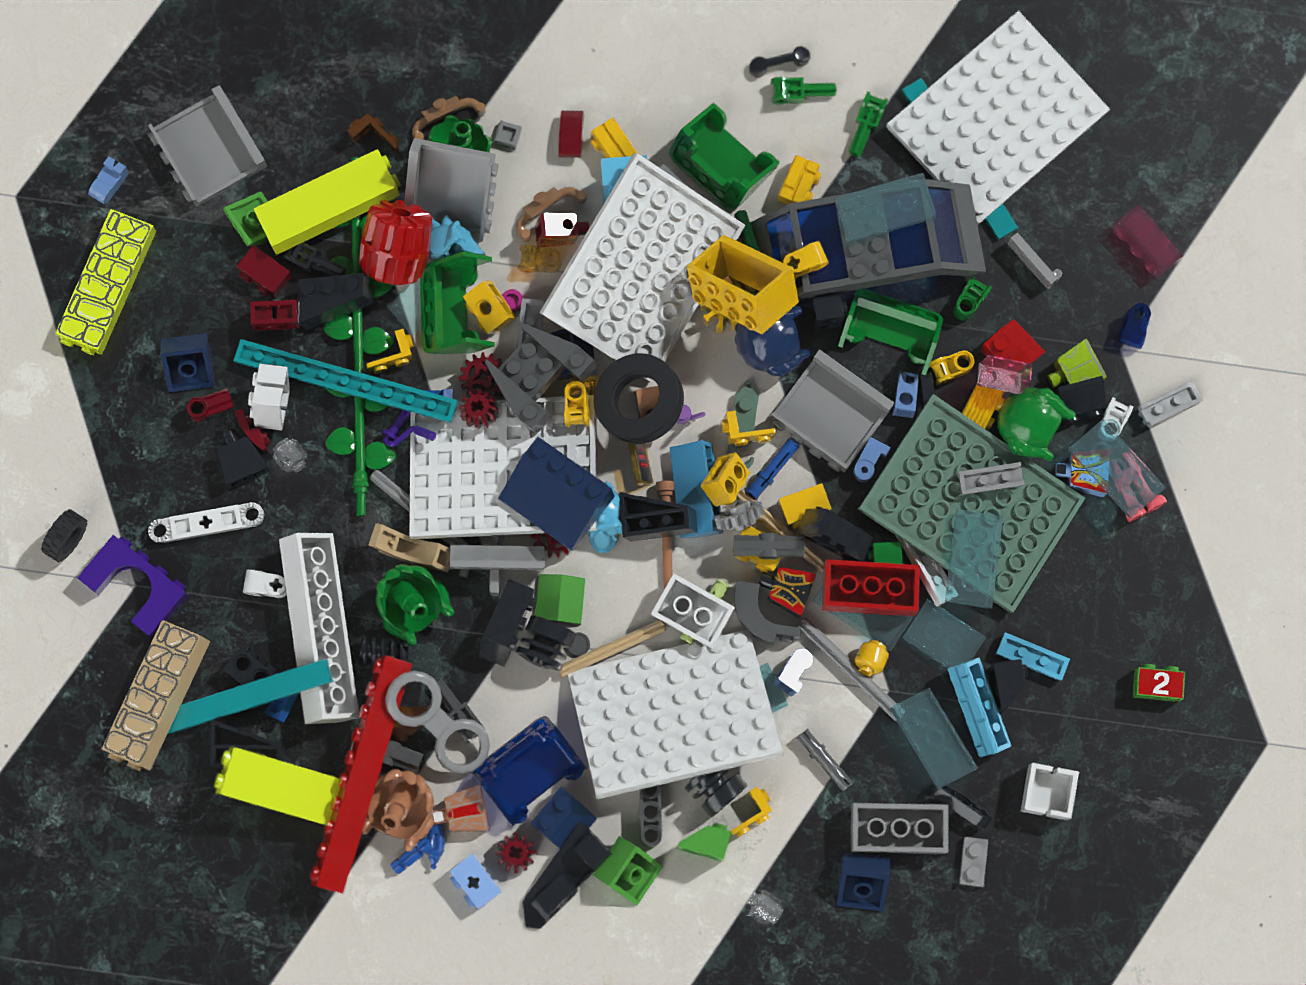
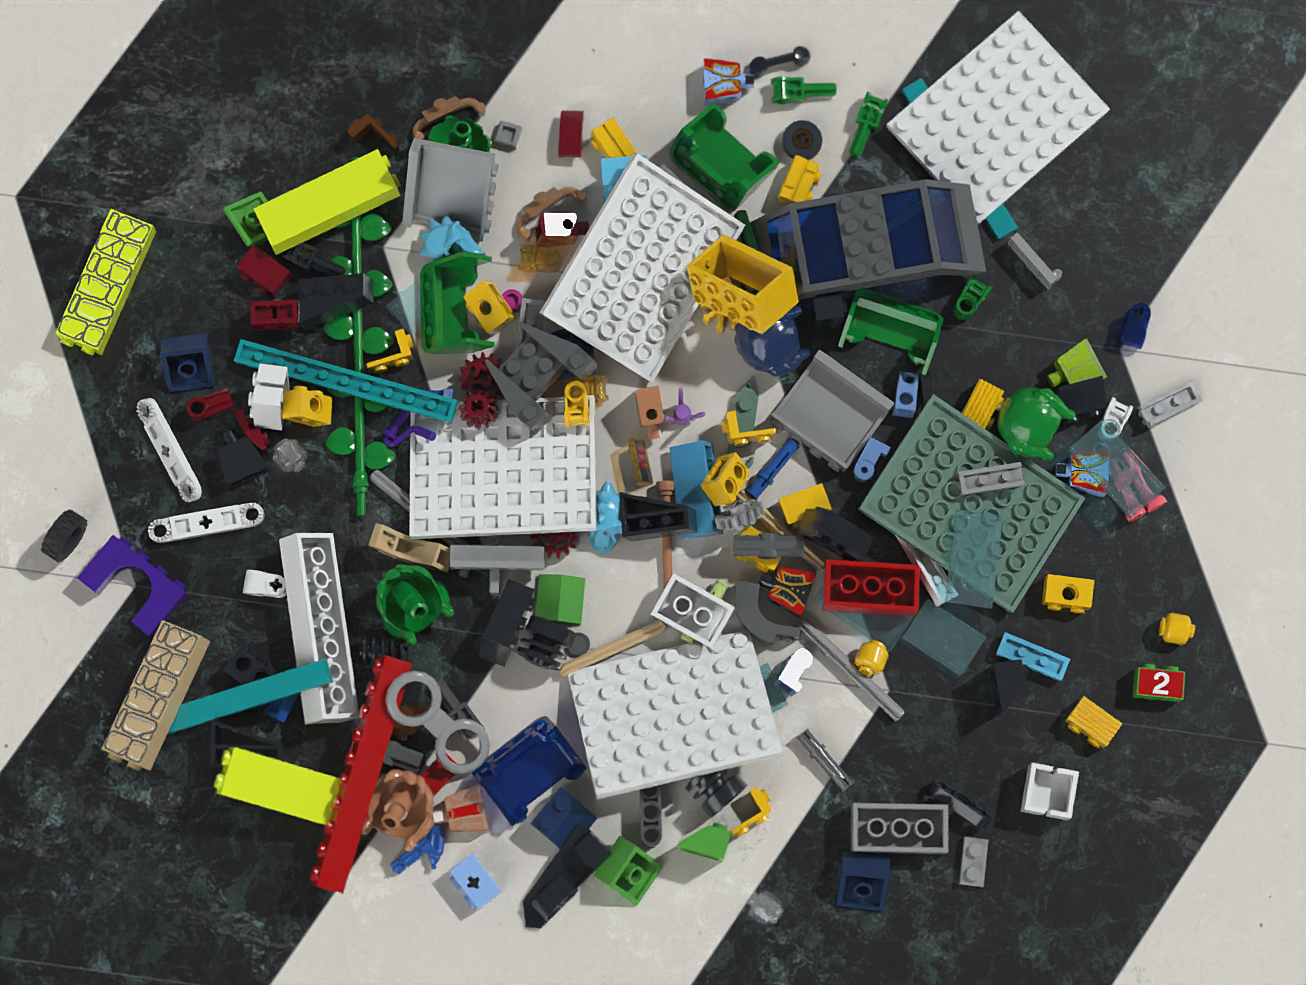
medium blue leg [88,156,129,204] -> none
light grey panel [148,85,267,207] -> none
red wheel [359,200,432,285] -> none
dark red gear [496,833,536,874] -> none
dark blue slope [498,436,615,551] -> none
black tyre [593,353,684,444] -> none
yellow piece [783,241,829,278] -> none
clear light blue tile [834,173,937,243] -> none
green brick [867,542,903,564] -> none
clear light blue tile [890,688,978,790] -> none
yellow piece [929,351,974,386] -> none
medium azure brick [947,657,1011,757] -> none
clear pink brick [977,355,1032,394] -> none
red slope [981,319,1045,383] -> none
clear pink brick [1114,204,1183,278] -> none
none -> white piece [137,398,201,502]
none -> yellow brick [282,386,332,427]
none -> red tile [421,752,457,797]
none -> torso [703,58,754,106]
none -> black bush [782,120,823,160]
none -> yellow brick [1042,574,1094,613]
none -> yellow brick [1065,696,1123,748]
none -> yellow head [1159,613,1195,645]

